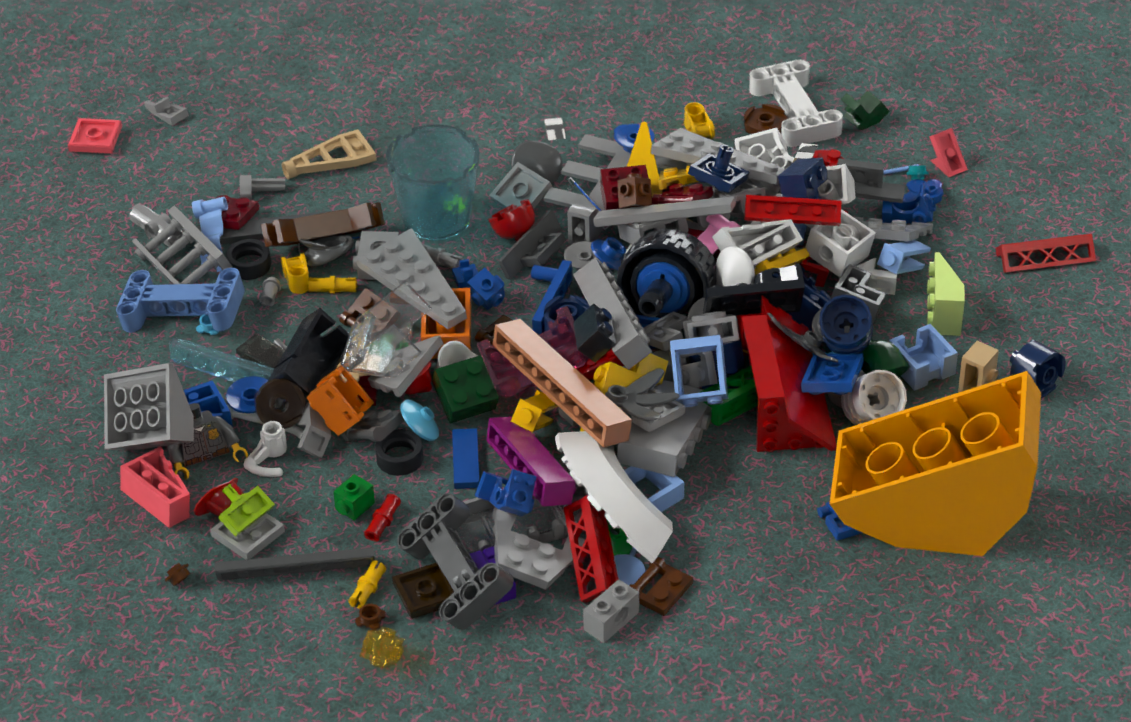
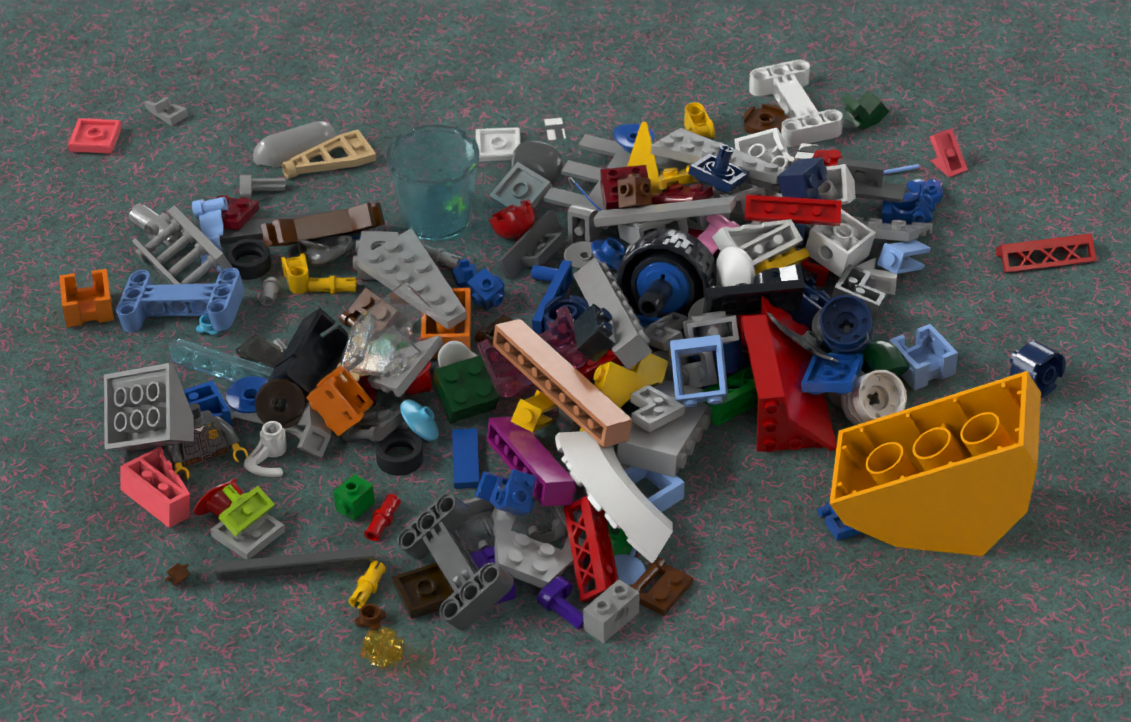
dark grey plant [605,368,680,420] -> none
teal plate [906,165,929,179] -> none
yellowish green slope [927,252,965,336] -> none
tan brick [958,341,999,392] -> none
none -> orange piece [59,269,114,328]
none -> light grey brick [253,121,336,168]
none -> white tile [476,128,520,162]
none -> dark purple piece [537,576,584,630]

